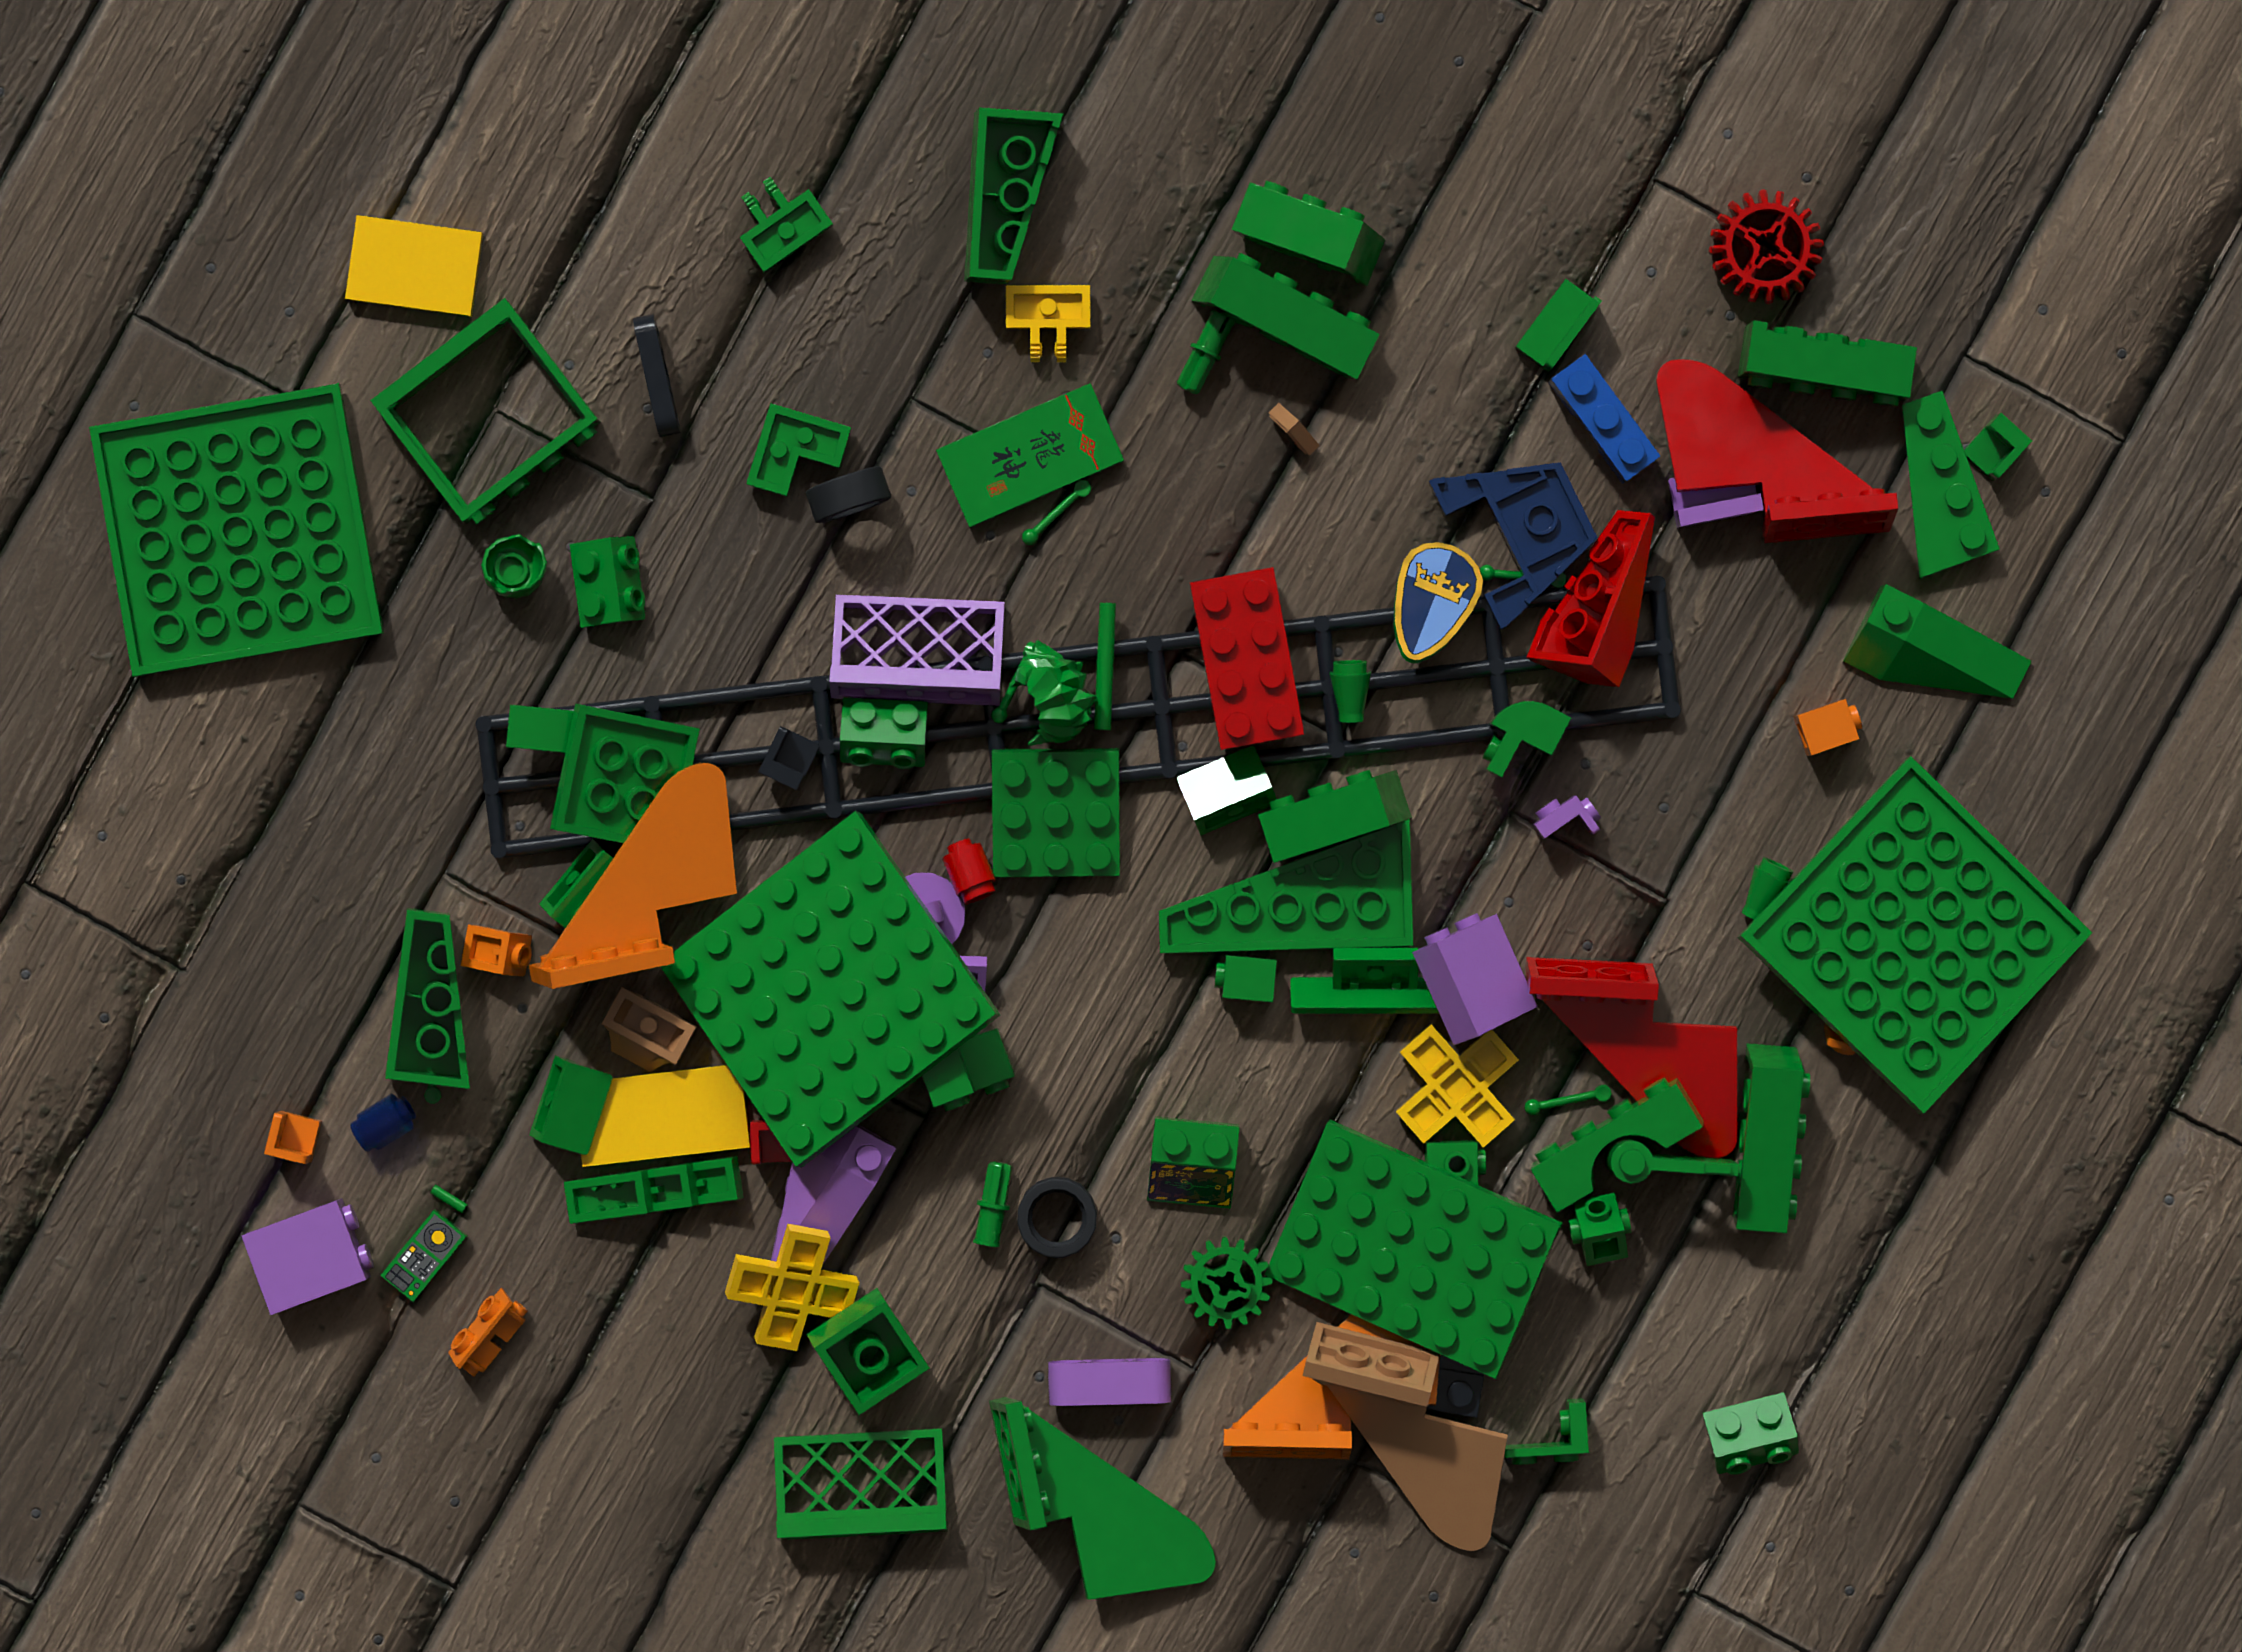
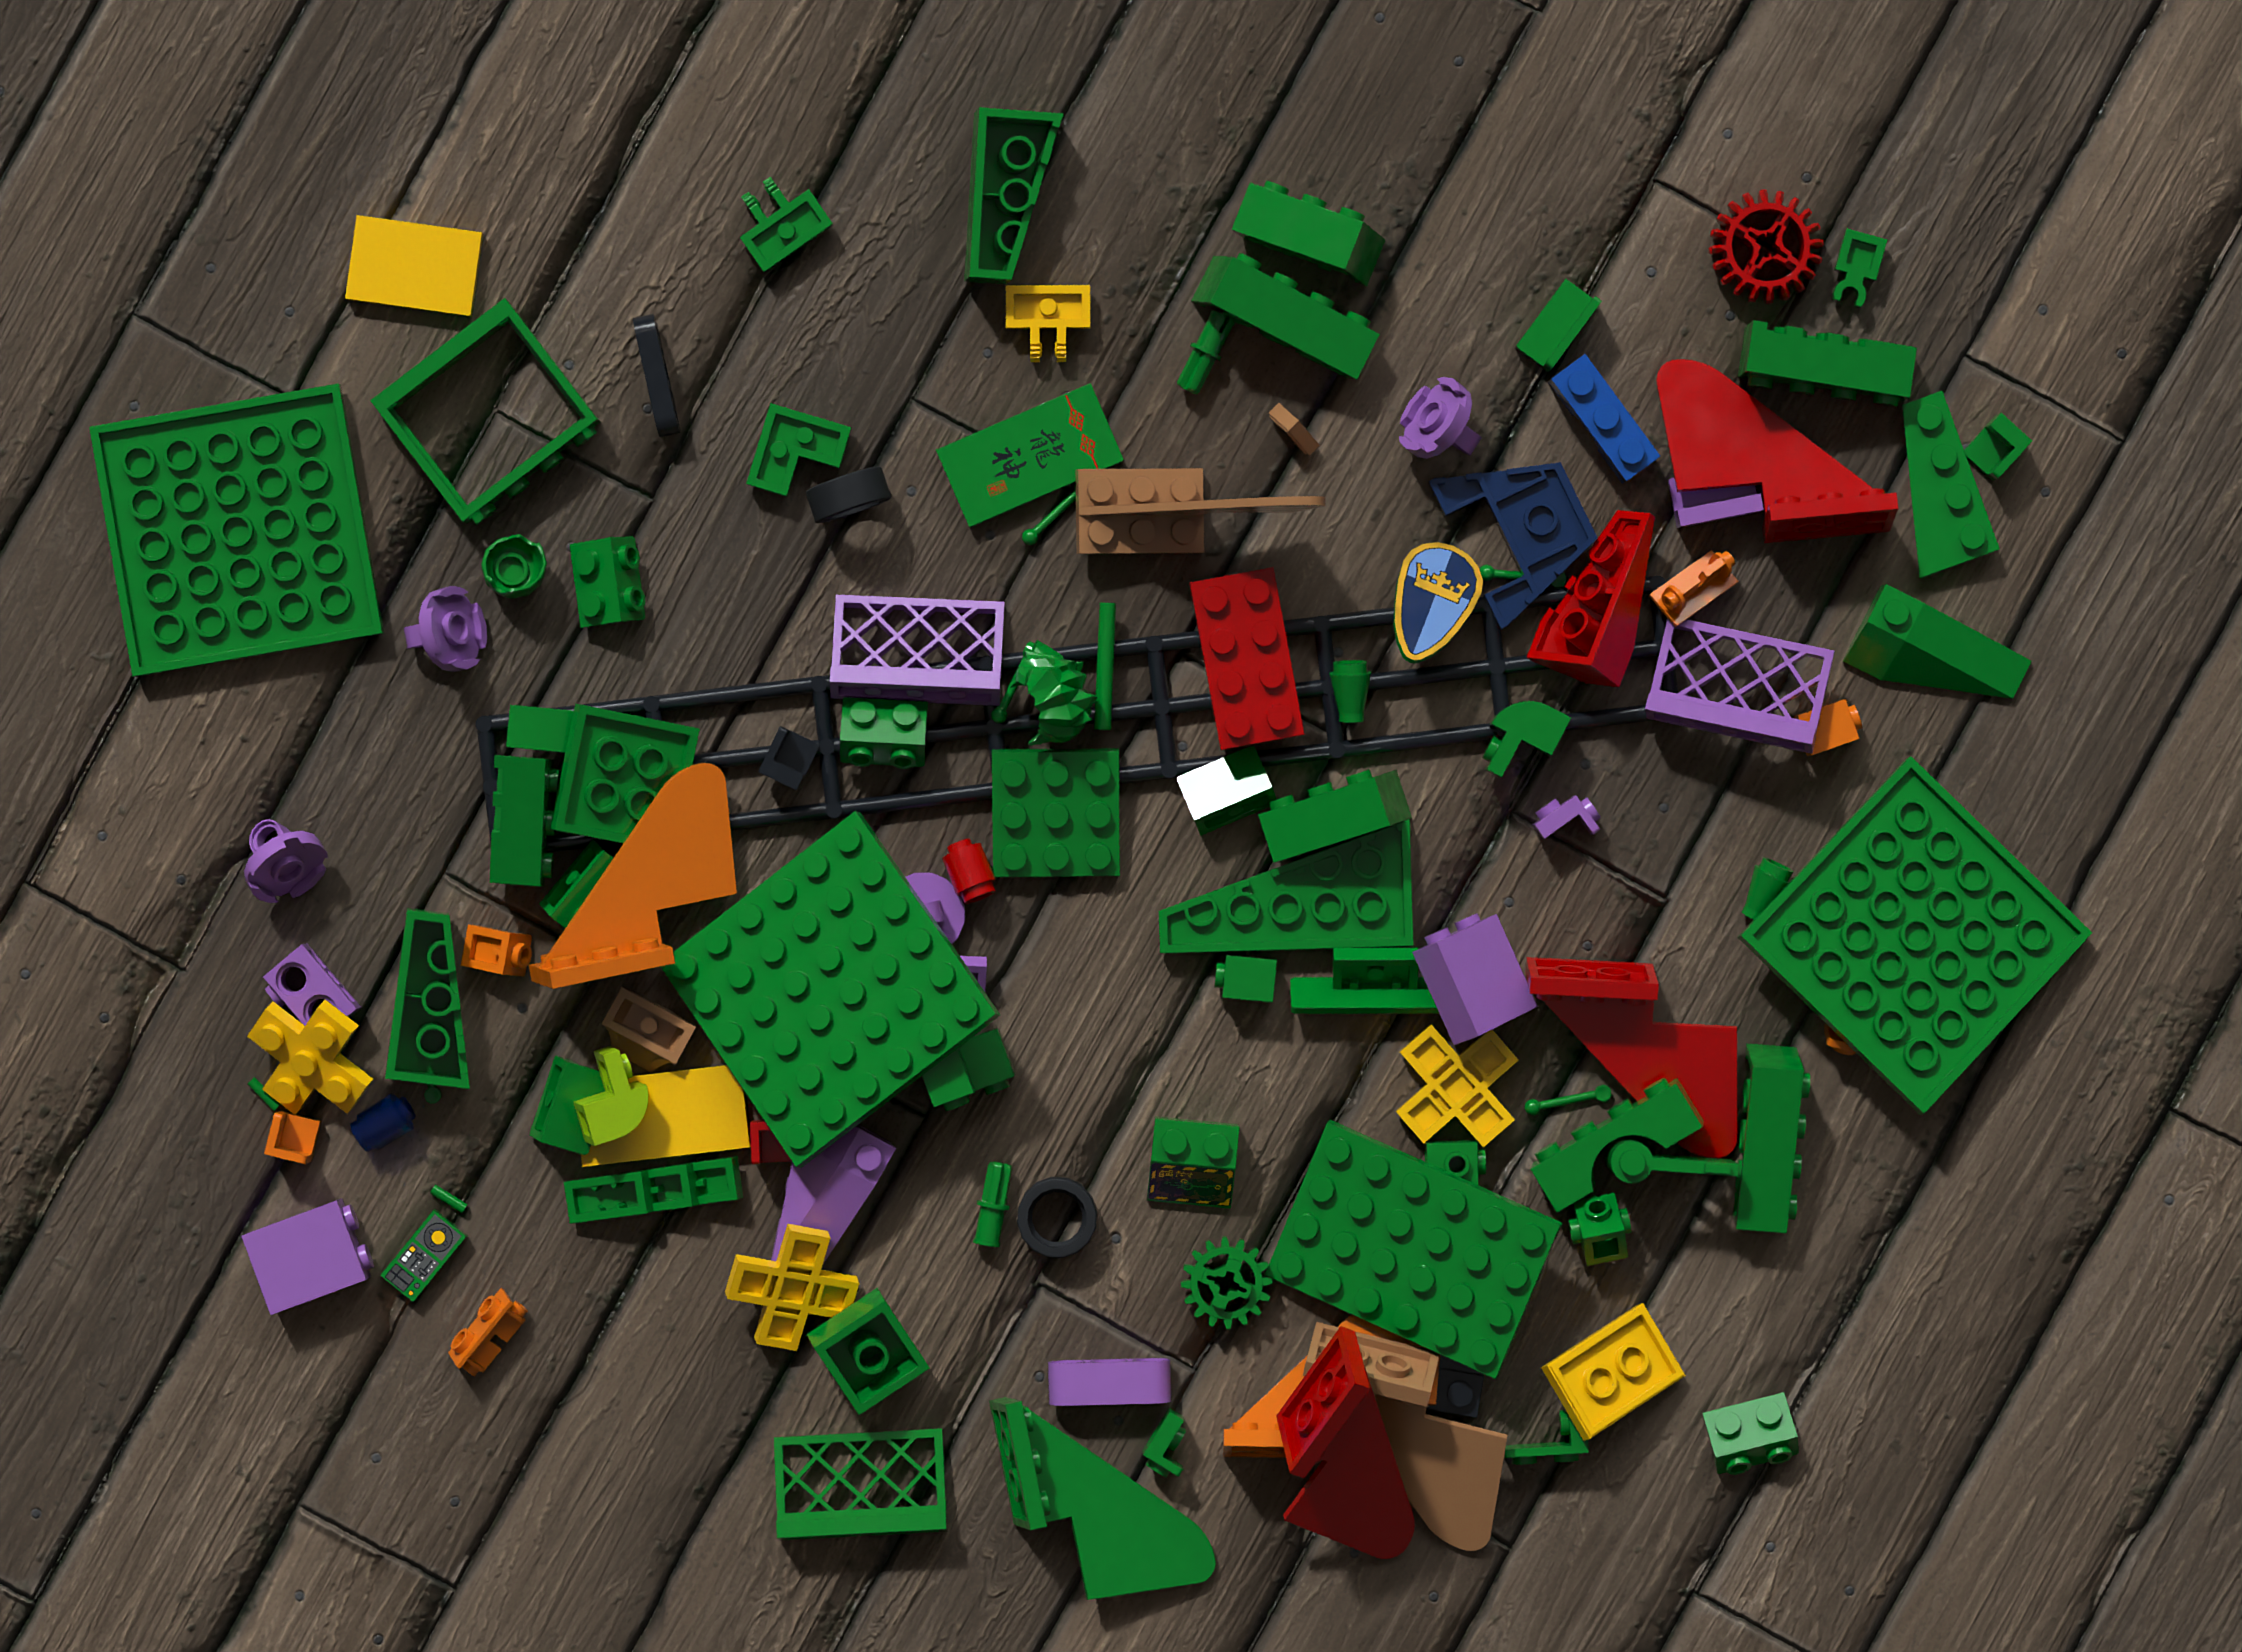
none -> medium lavender tile [244,819,328,903]
none -> yellow plate [247,1000,373,1115]
none -> green piece [247,1077,281,1111]
none -> medium lavender brick [263,943,362,1026]
none -> medium lavender tile [404,586,487,672]
none -> green wedge [489,755,560,886]
none -> lime brick [573,1046,648,1146]
none -> medium nougat piece [1075,468,1326,554]
none -> green bracket [1142,1408,1186,1478]
none -> red piece [1276,1326,1415,1559]
none -> medium lavender tile [1399,377,1482,459]
none -> yellow tile [1541,1303,1686,1441]
none -> medium lavender fence [1645,619,1835,754]
none -> orange hinge [1649,550,1739,627]
none -> green plate [1832,228,1887,308]

